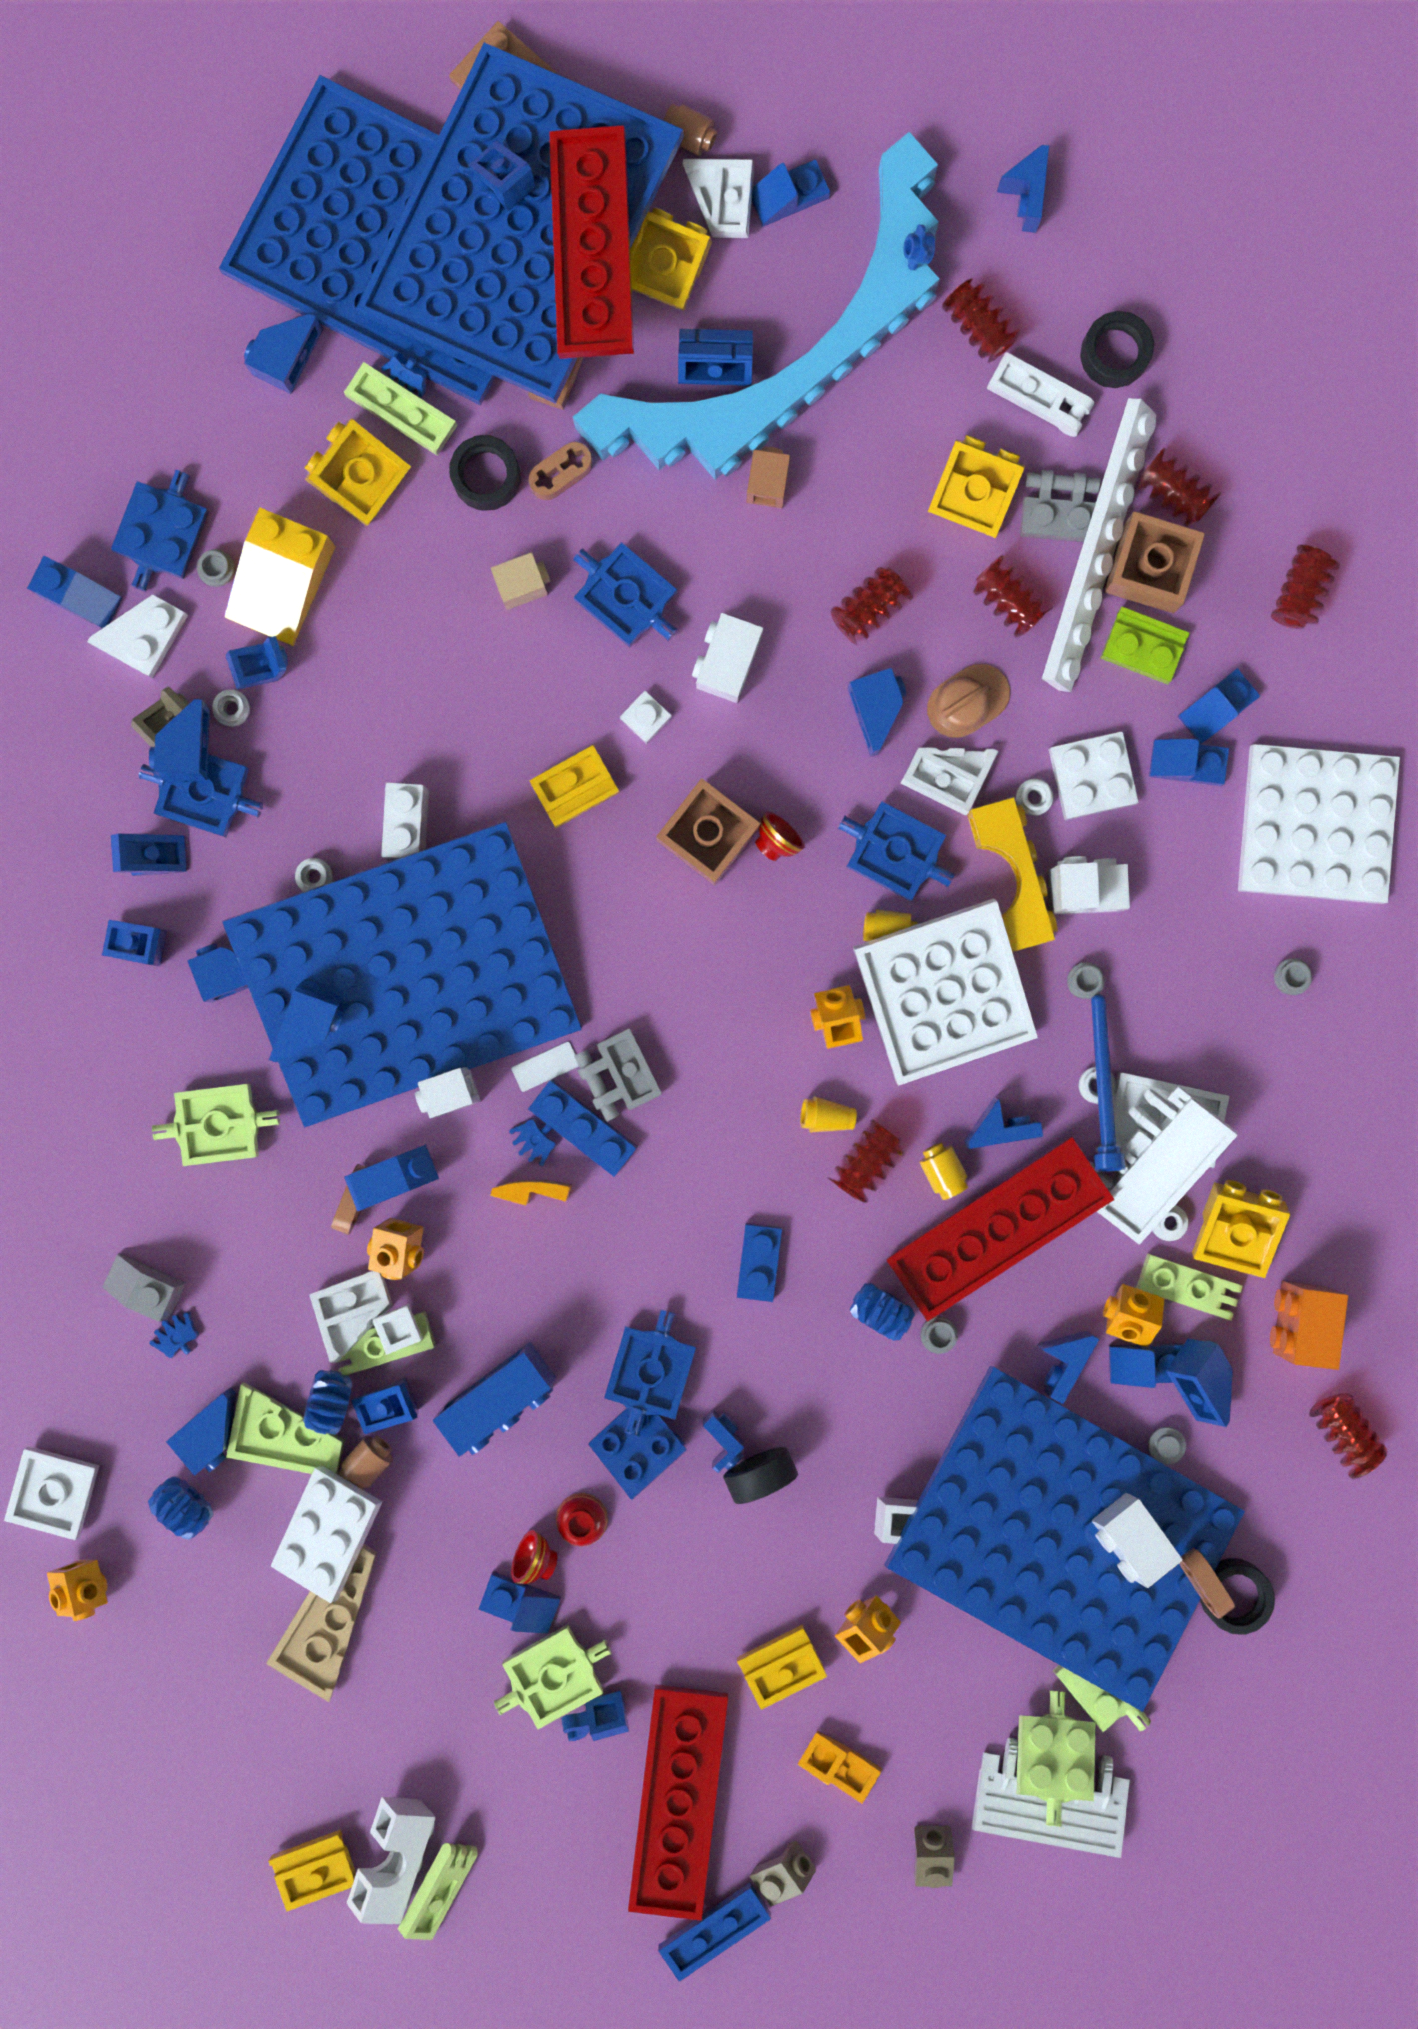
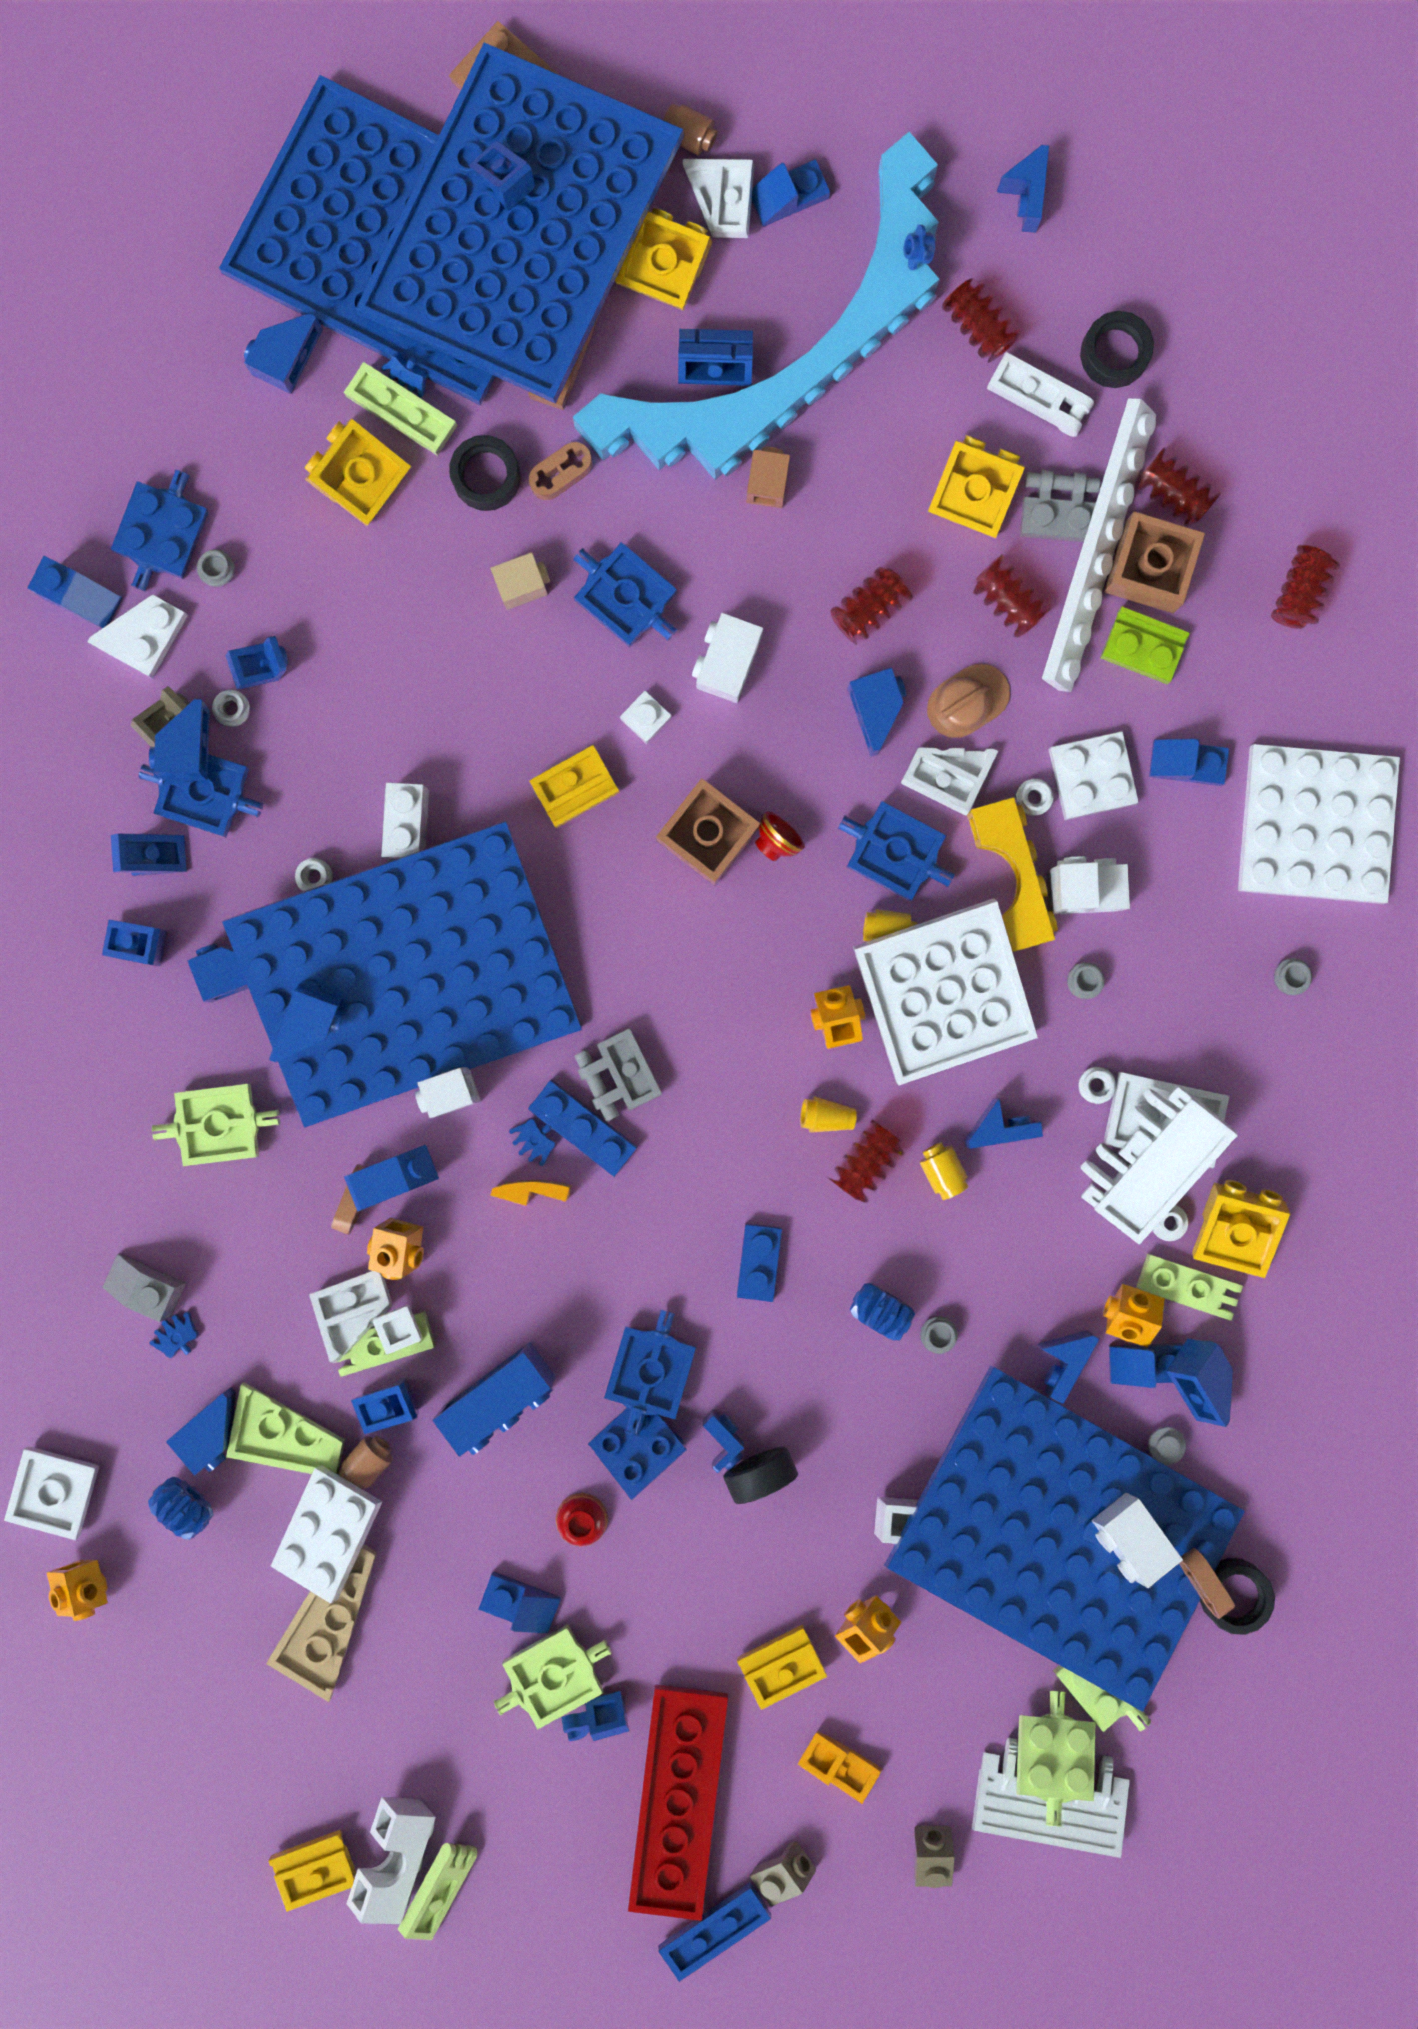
slope [225,507,336,646] -> none
blue gear [303,1370,352,1435] -> none
white sticker [511,1042,579,1092] -> none
red piece [511,1530,558,1584] -> none
red plate [549,125,634,359] -> none
red plate [886,1137,1115,1322] -> none
blue piece [1091,994,1126,1172] -> none
blue slope [1177,668,1260,744] -> none
orange brick [1270,1281,1348,1370] -> none
clear red piece [1308,1393,1388,1479] -> none

